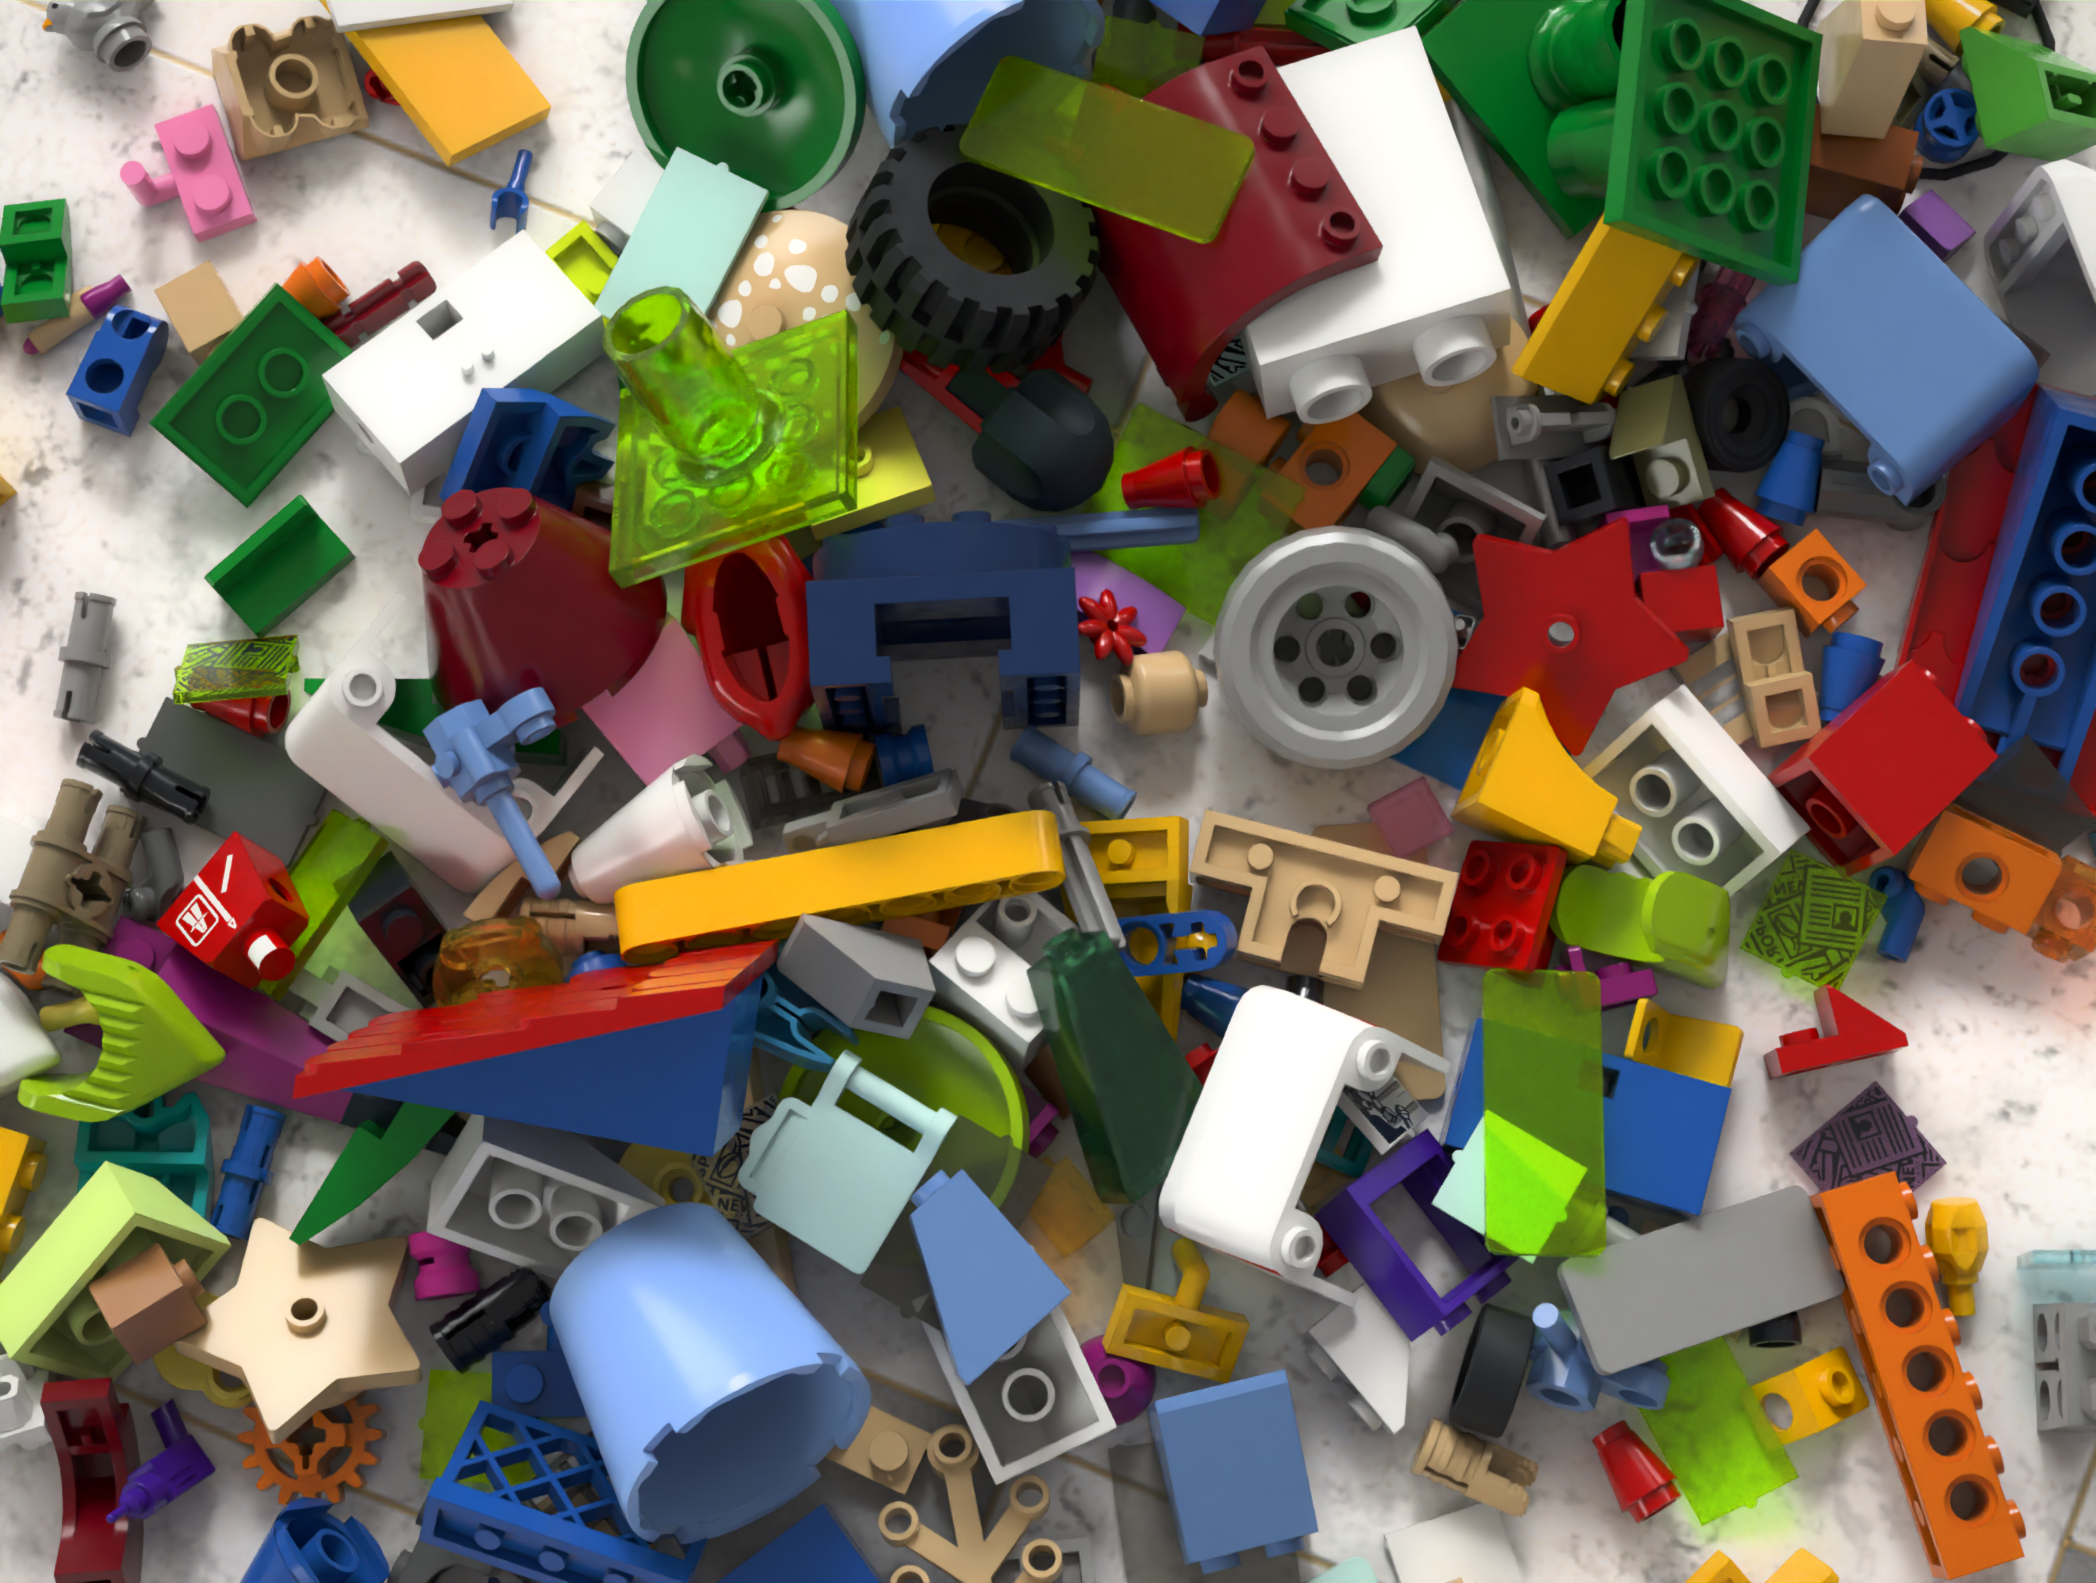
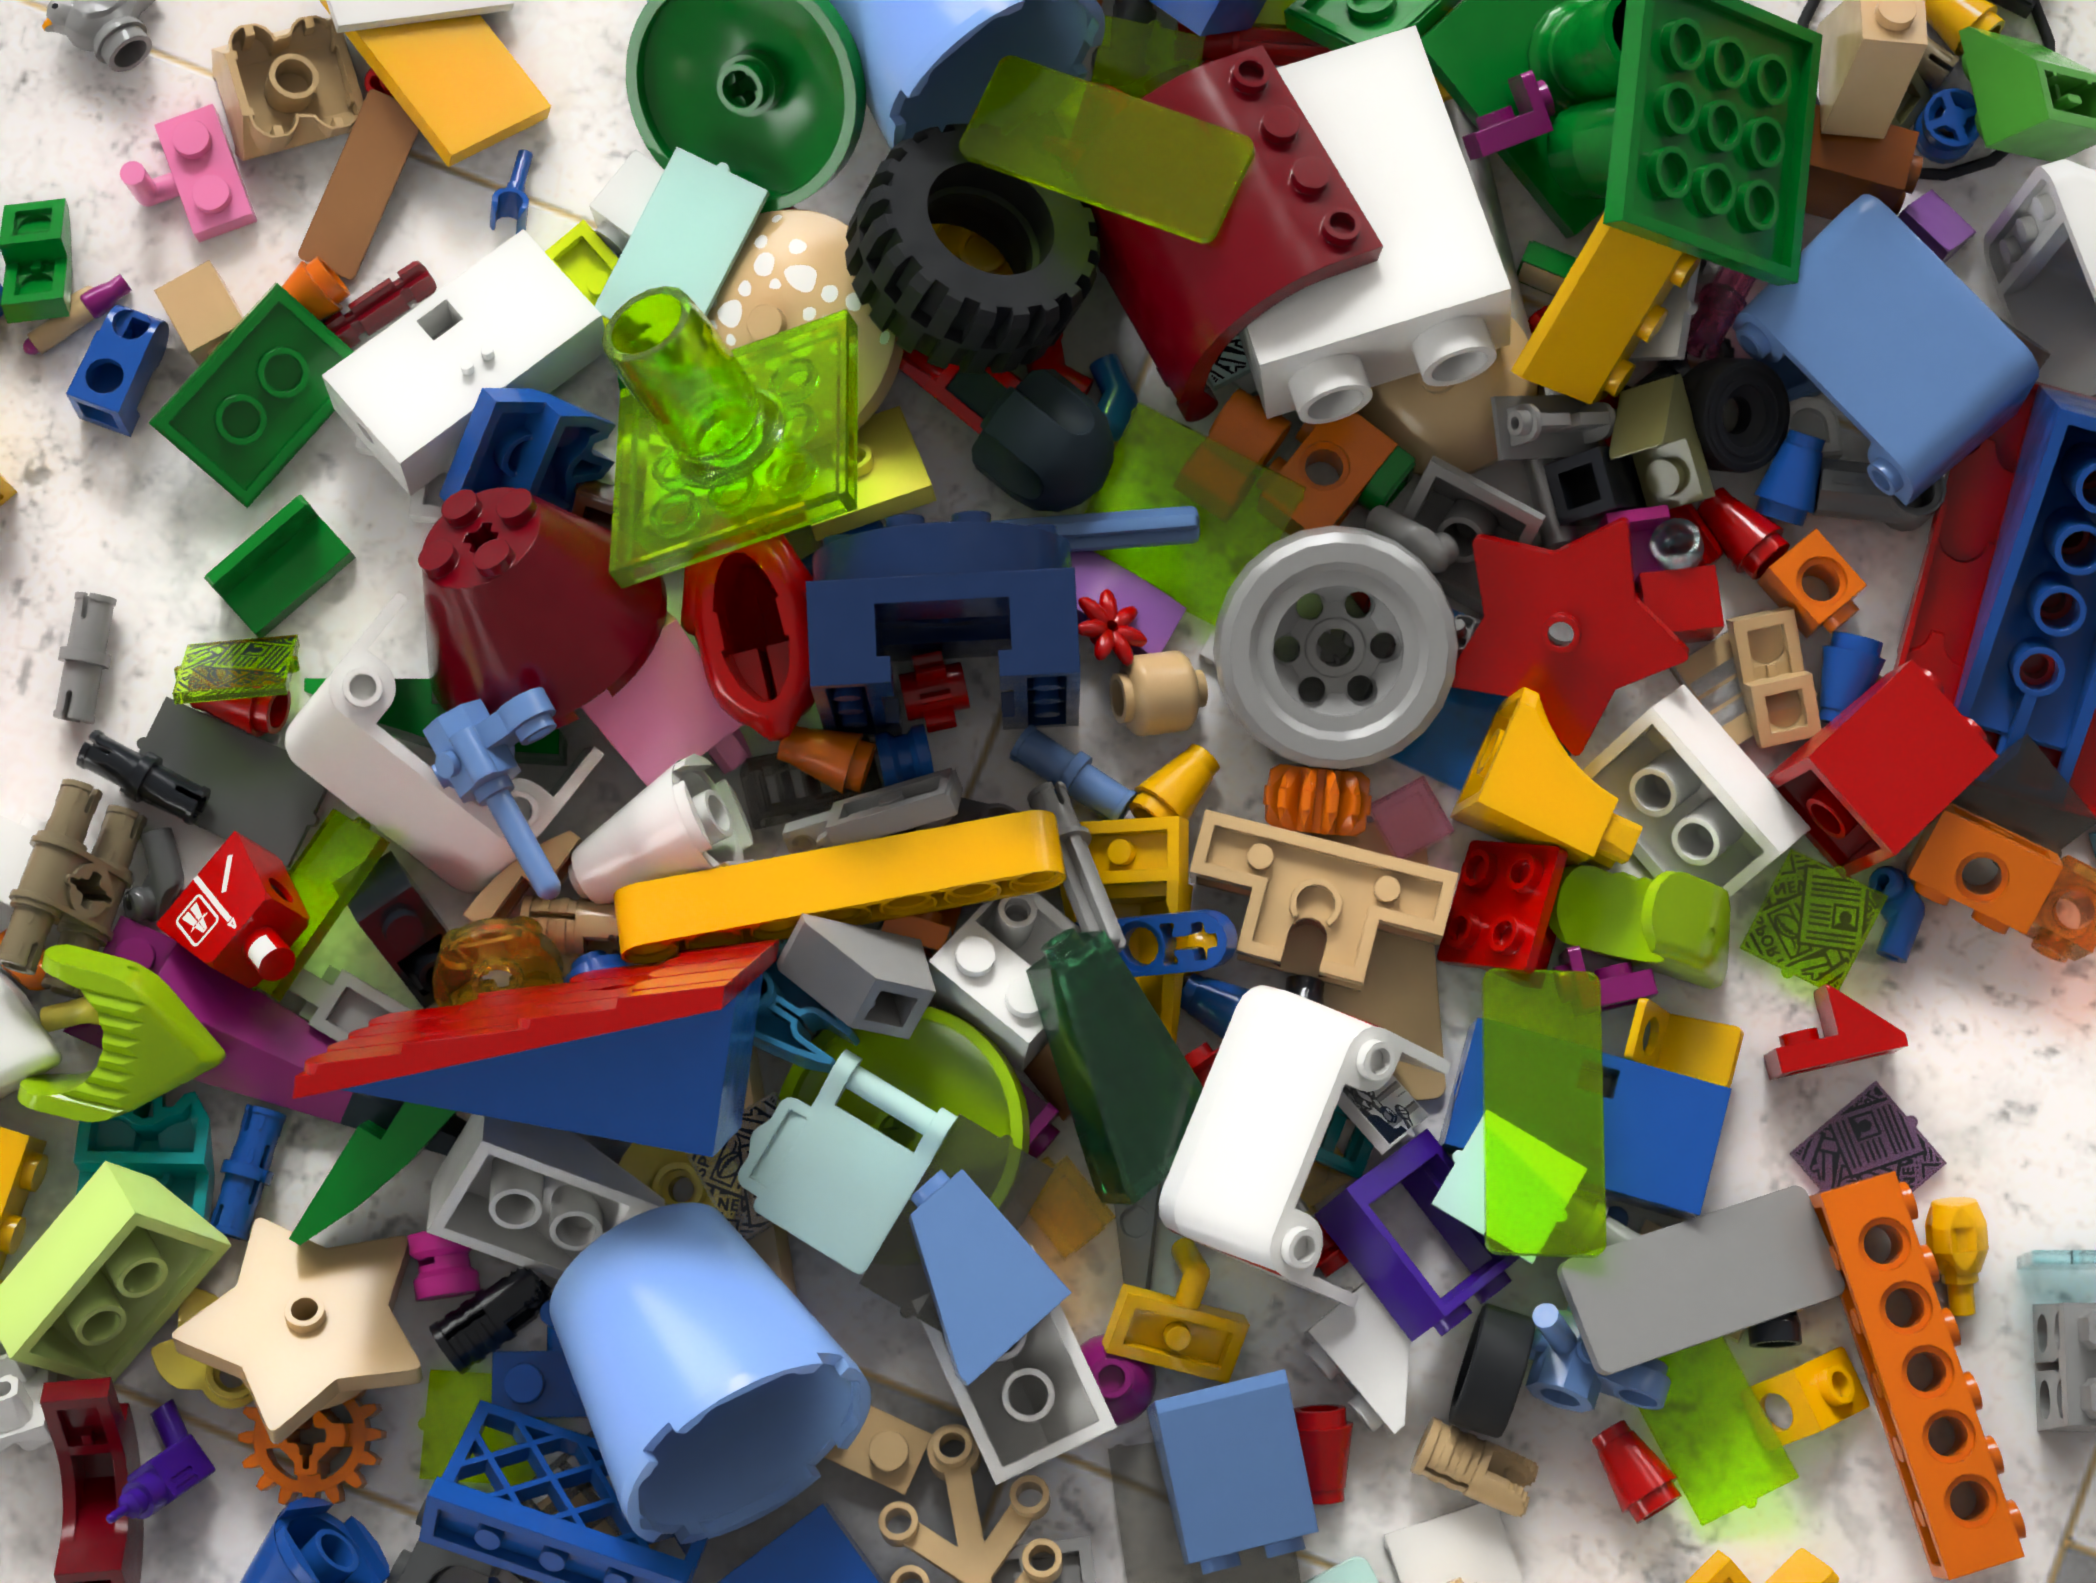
medium nougat brick [87,1242,208,1366] -> none
red cone [1121,446,1221,510] -> none
none -> medium nougat piece [298,89,420,280]
none -> red gear [898,650,970,733]
none -> blue arm [1089,353,1138,442]
none -> yellow cone [1129,744,1220,820]
none -> orange gear [1263,764,1372,836]
none -> red cone [1294,1404,1353,1505]
none -> magenta bracket [1462,70,1555,161]
none -> green tile [1517,240,1577,296]

